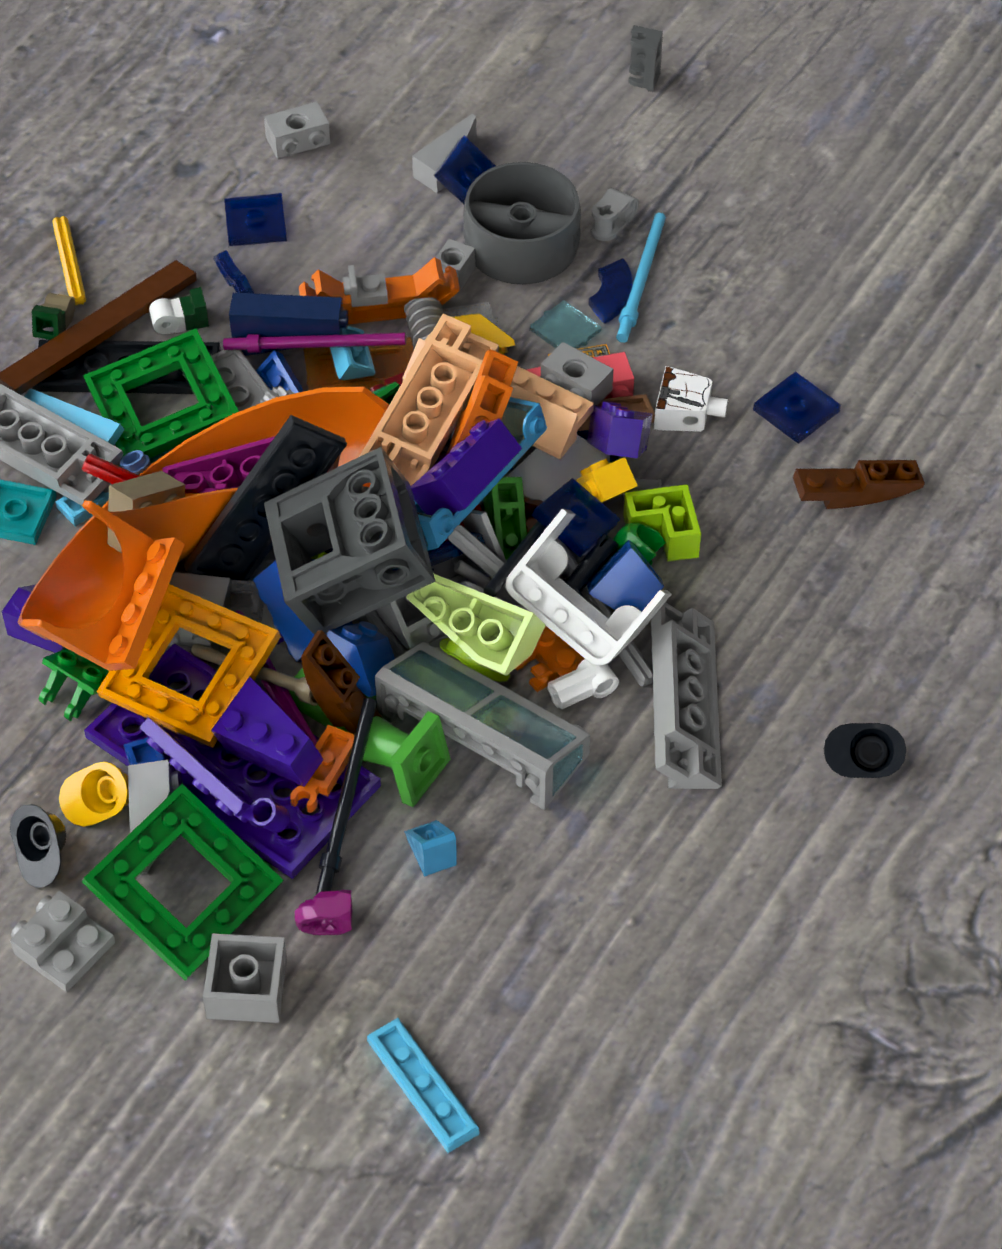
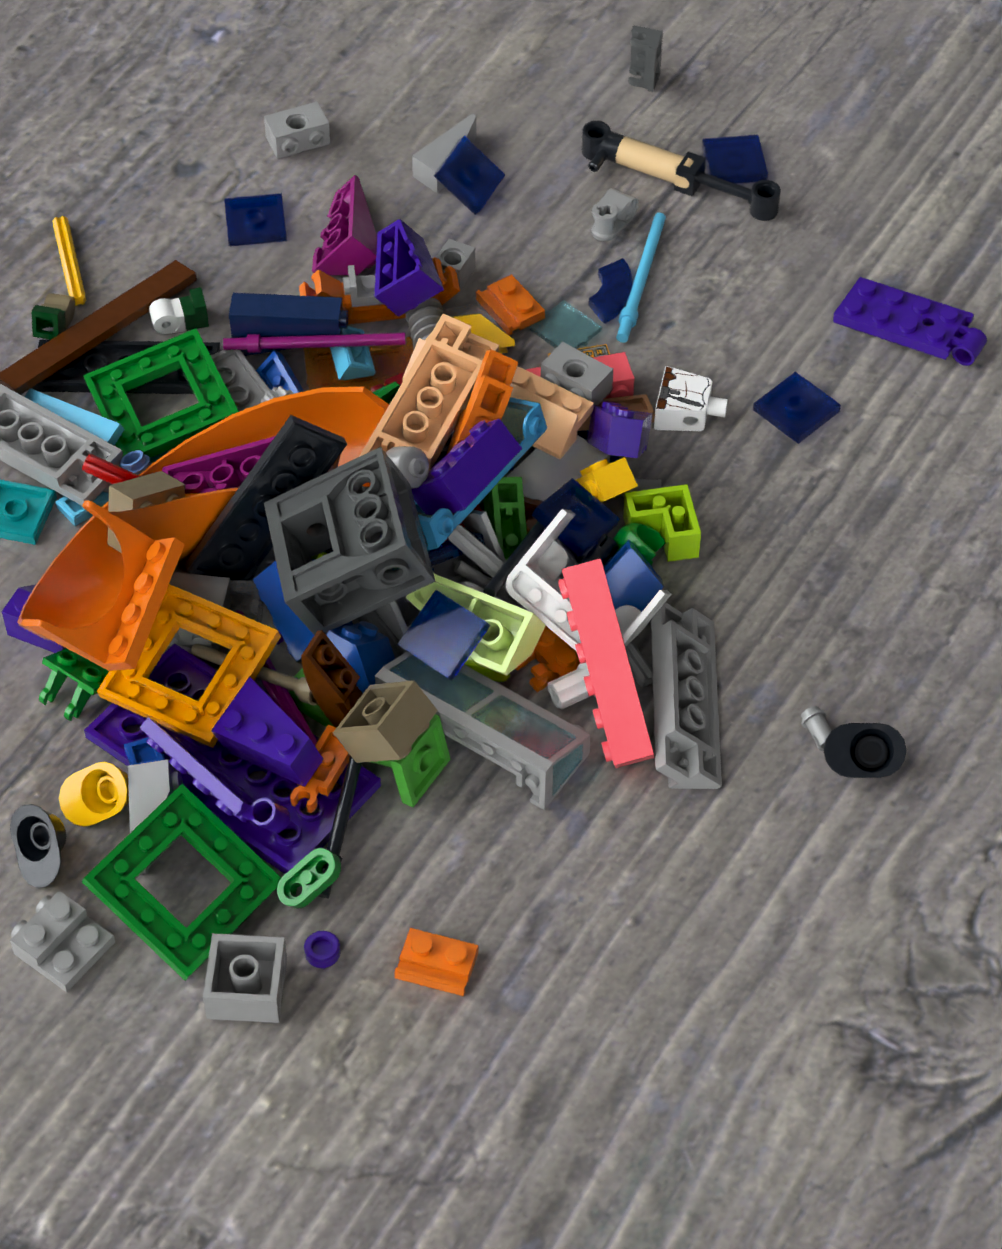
clear blue tile [213,250,255,294] -> none
magenta rock [295,890,352,935] -> none
medium azure tile [367,1018,479,1153] -> none
dark azure slope [404,820,457,877] -> none
dark grey cylinder [463,162,581,284] -> none
reddish brown slope [793,460,925,509] -> none
none -> plate [277,848,341,909]
none -> dark purple tile [304,931,341,968]
none -> magenta wedge [312,175,377,275]
none -> dark tan brick [333,680,438,763]
none -> dark purple wedge [374,219,444,317]
none -> light grey head [386,446,429,489]
none -> orange plate [394,928,479,996]
none -> clear blue tile [397,590,490,681]
none -> orange plate [476,274,545,336]
none -> coral brick [558,558,655,768]
none -> black piece [582,121,781,221]
none -> clear blue tile [702,135,768,184]
none -> light grey pin [801,706,832,751]
none -> dark purple hinge [833,277,987,366]

